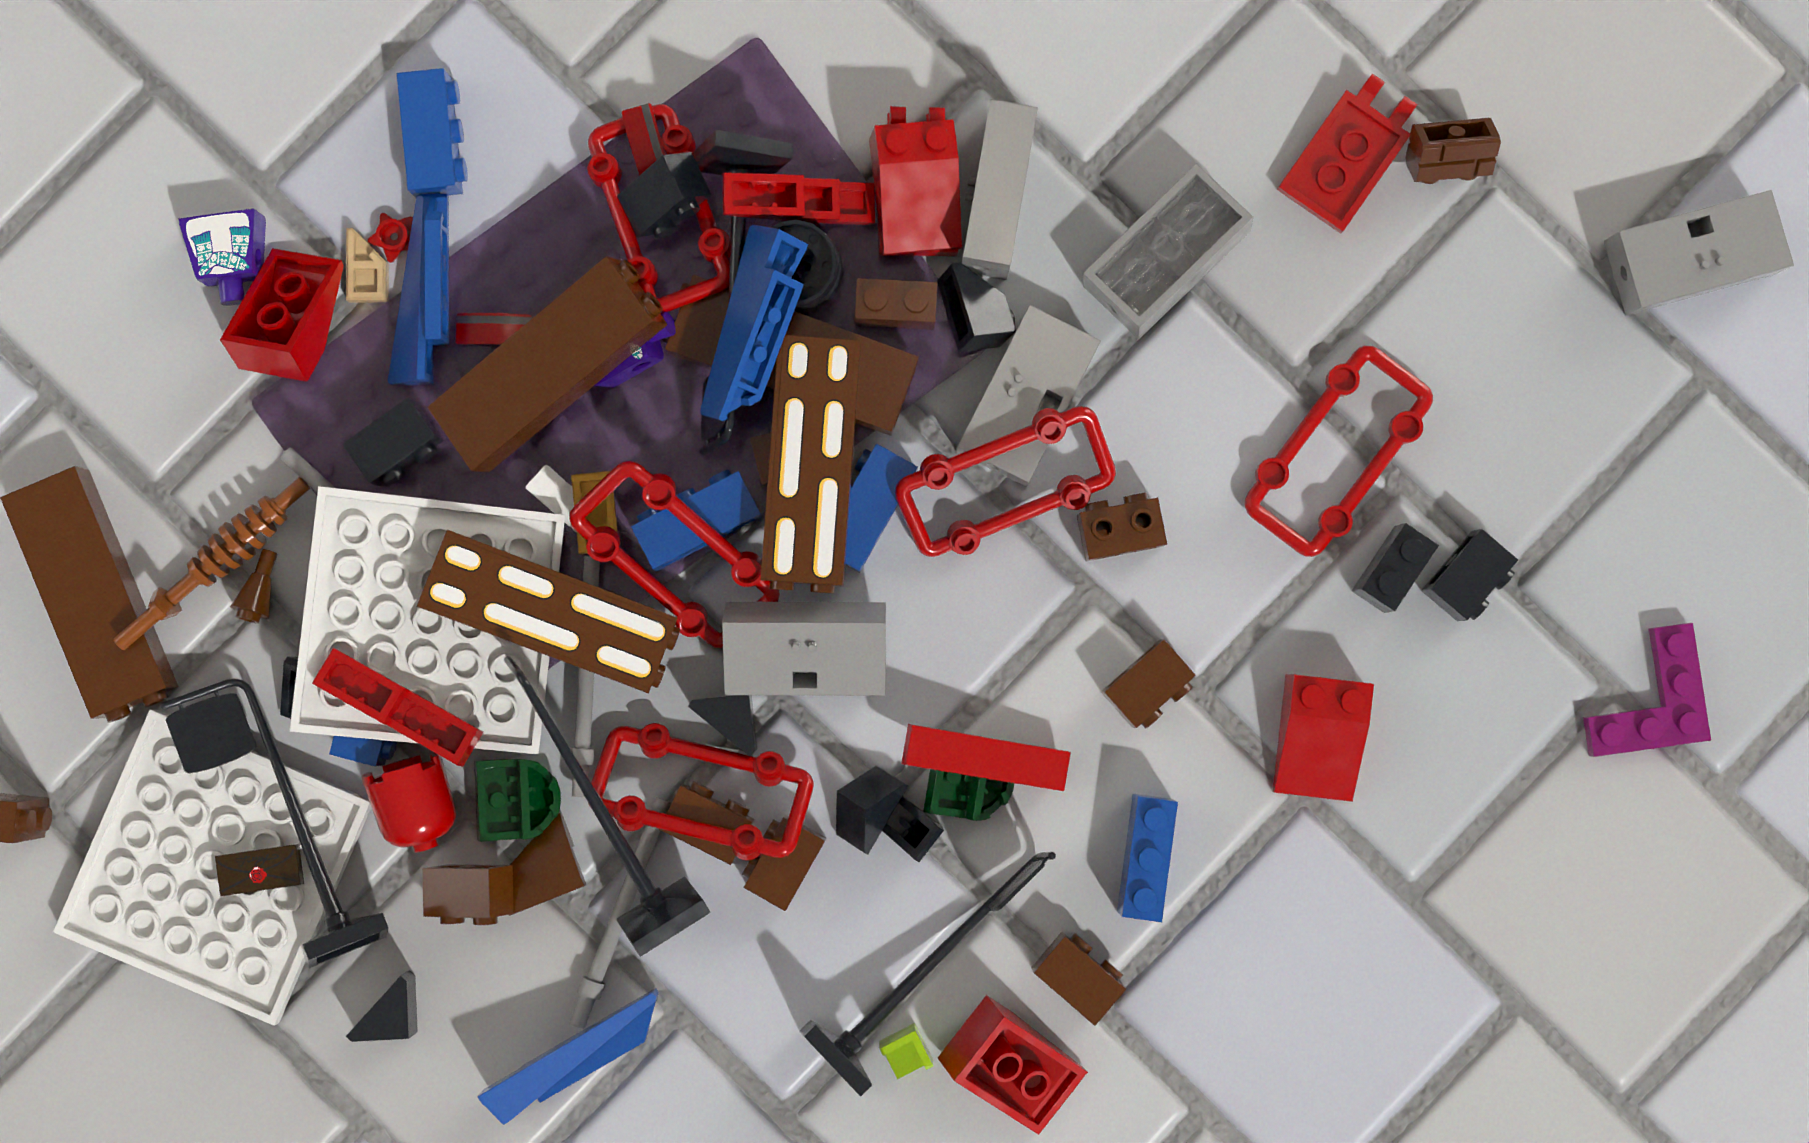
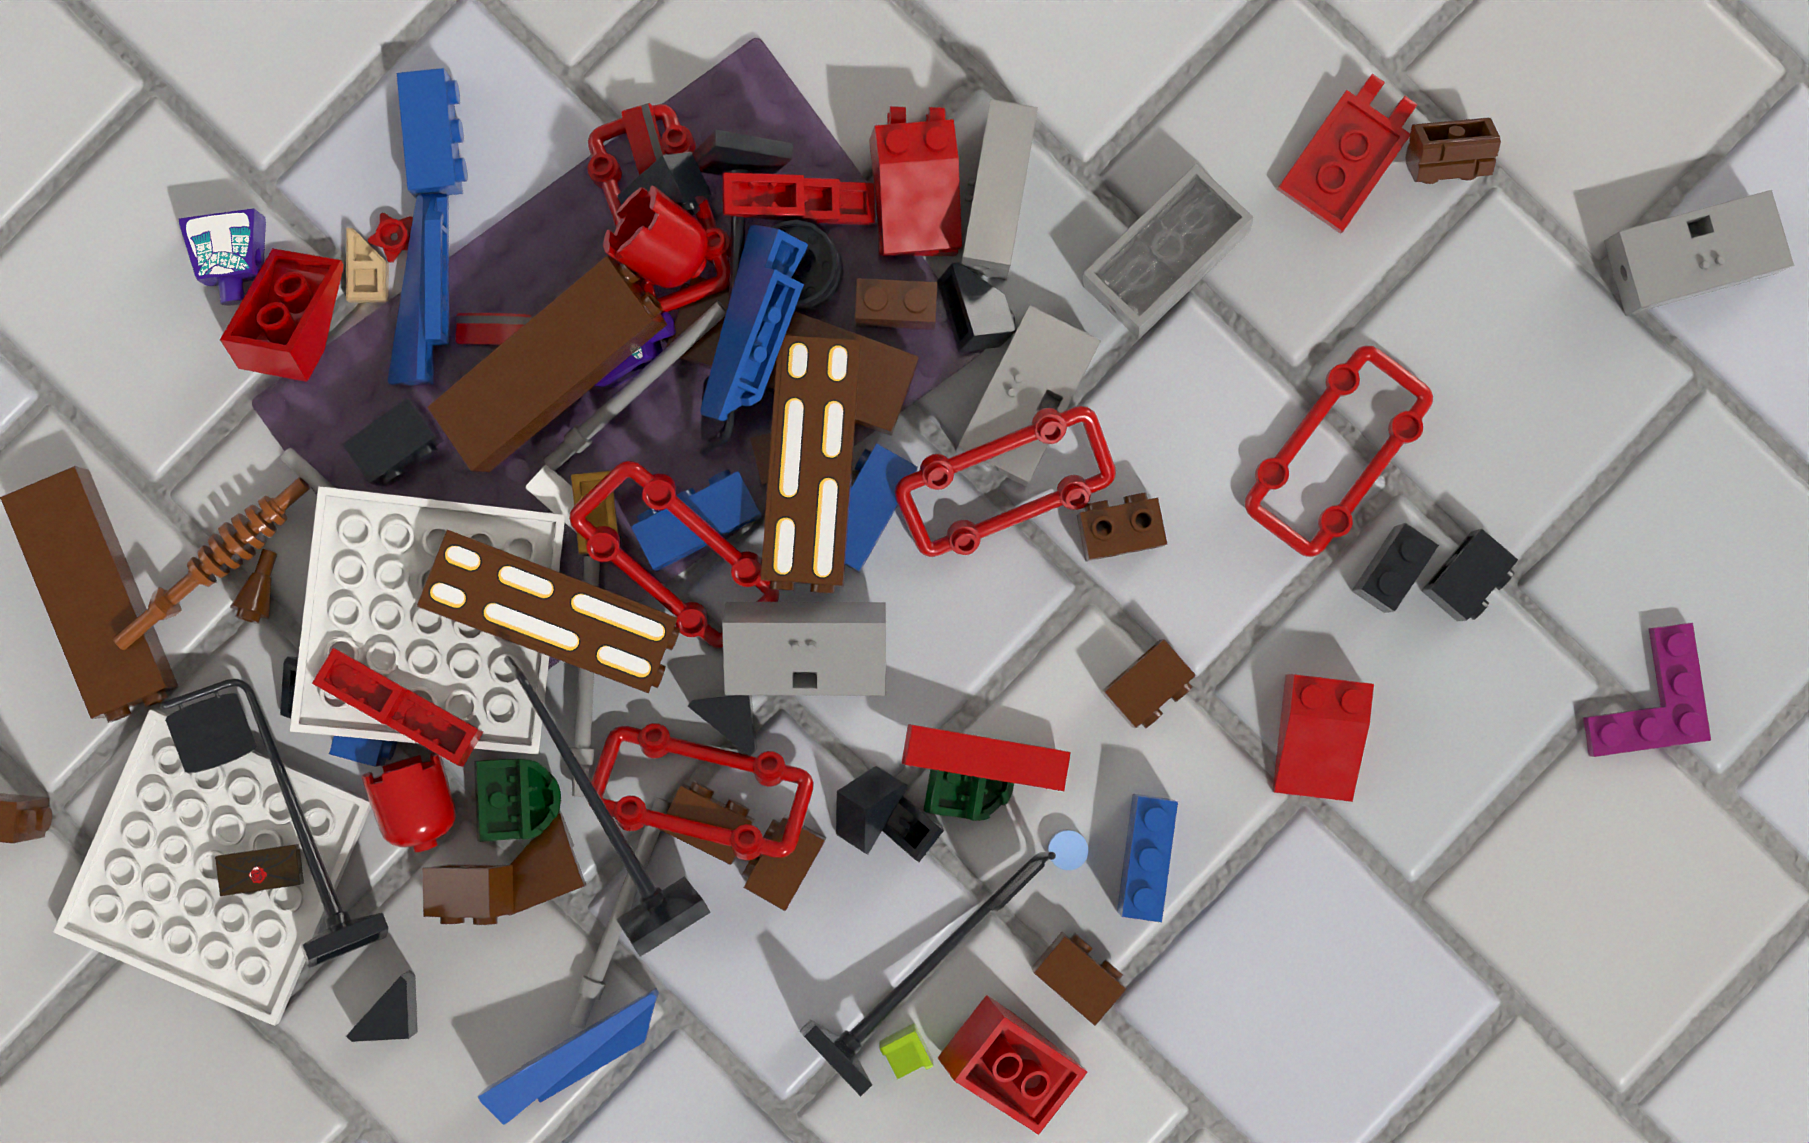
none -> light grey bar [544,301,727,471]
none -> red cylinder [603,186,708,288]
none -> light blue tile [1048,829,1088,870]

